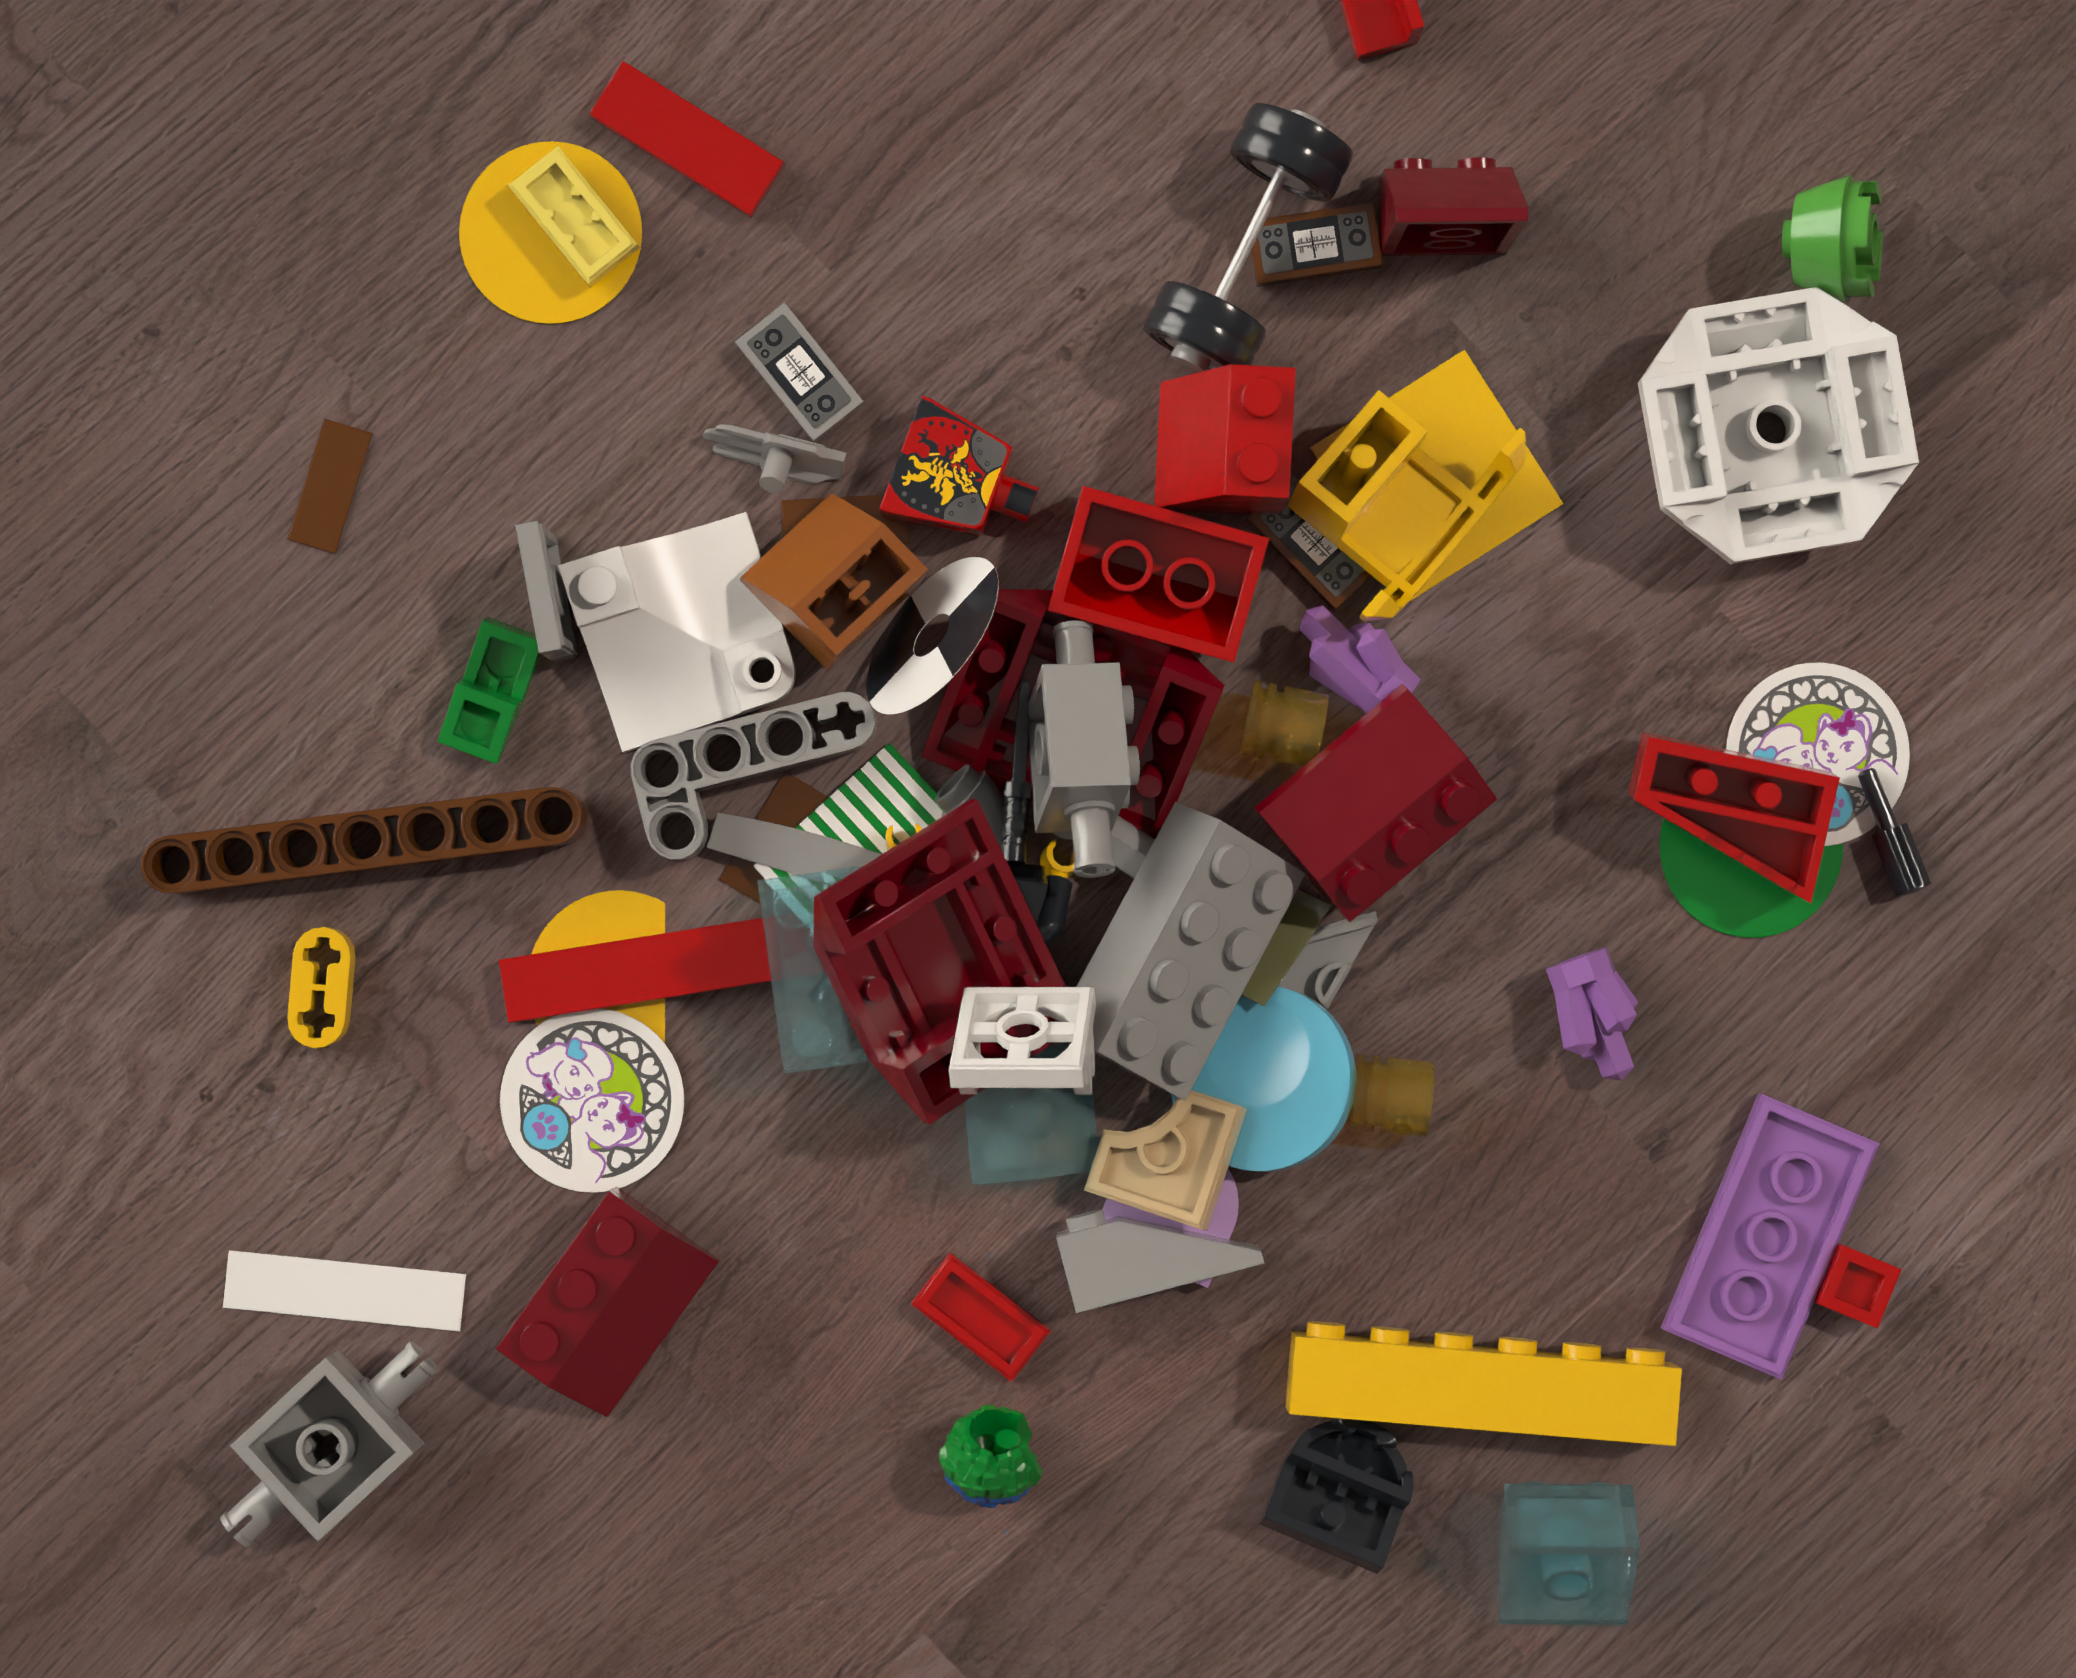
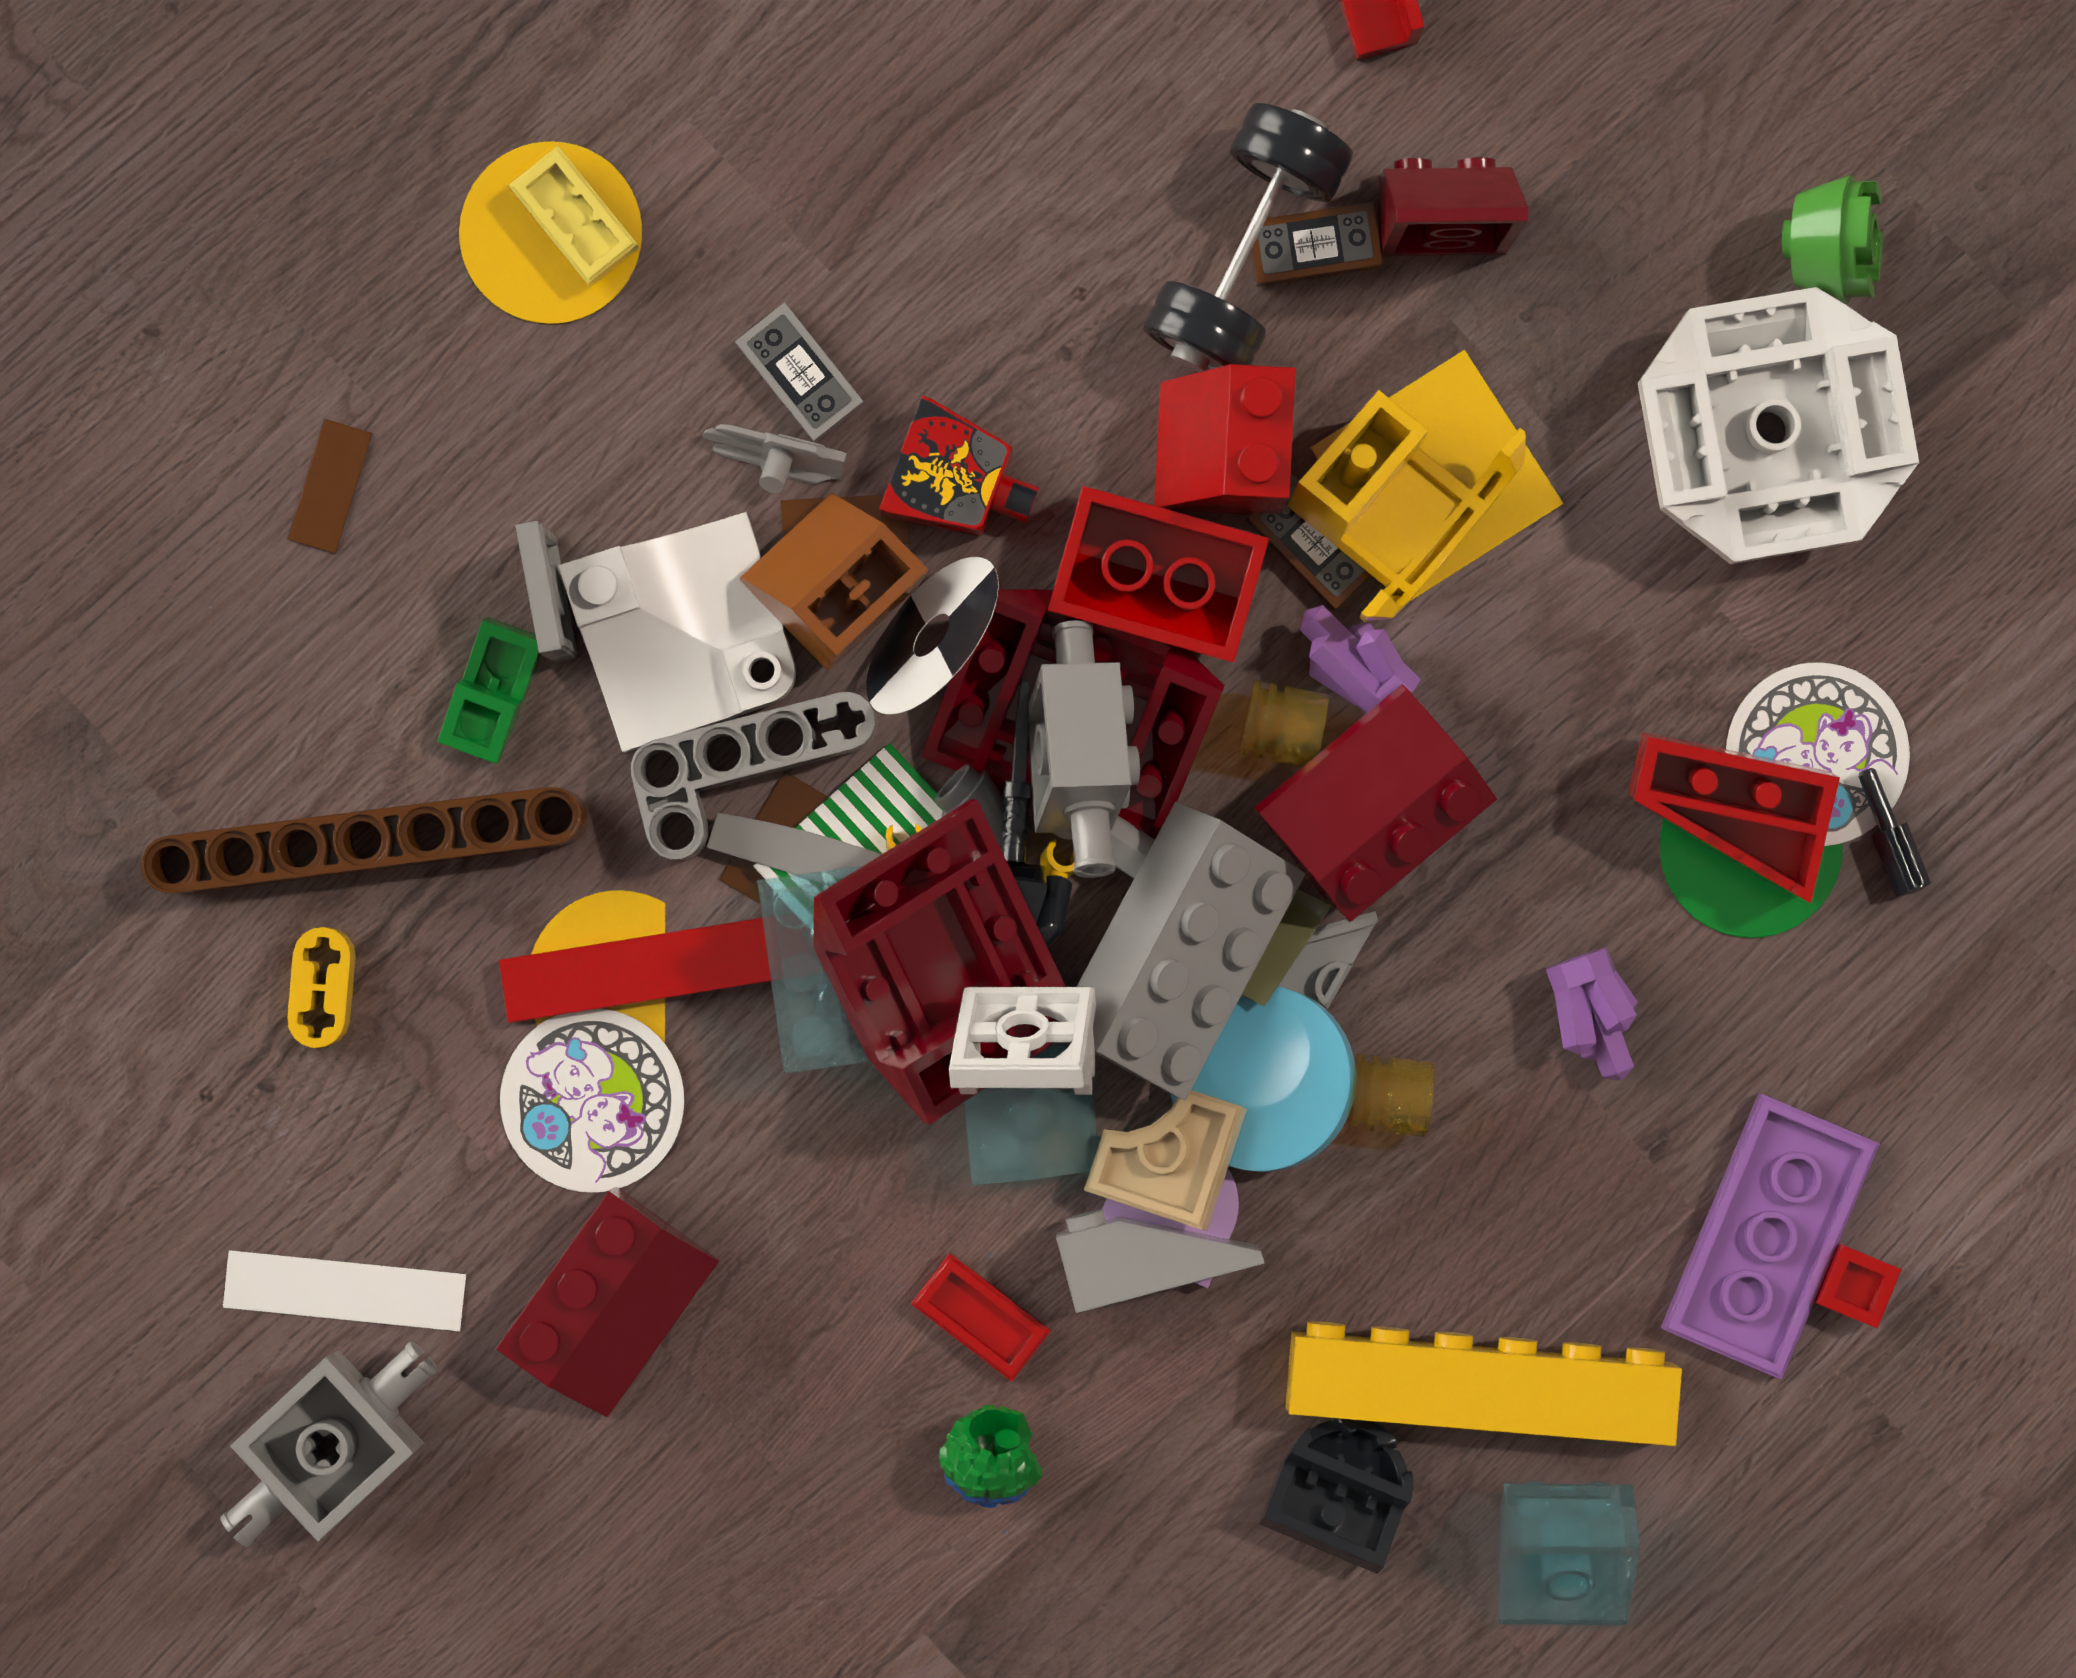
red tile [589,61,785,219] -> none

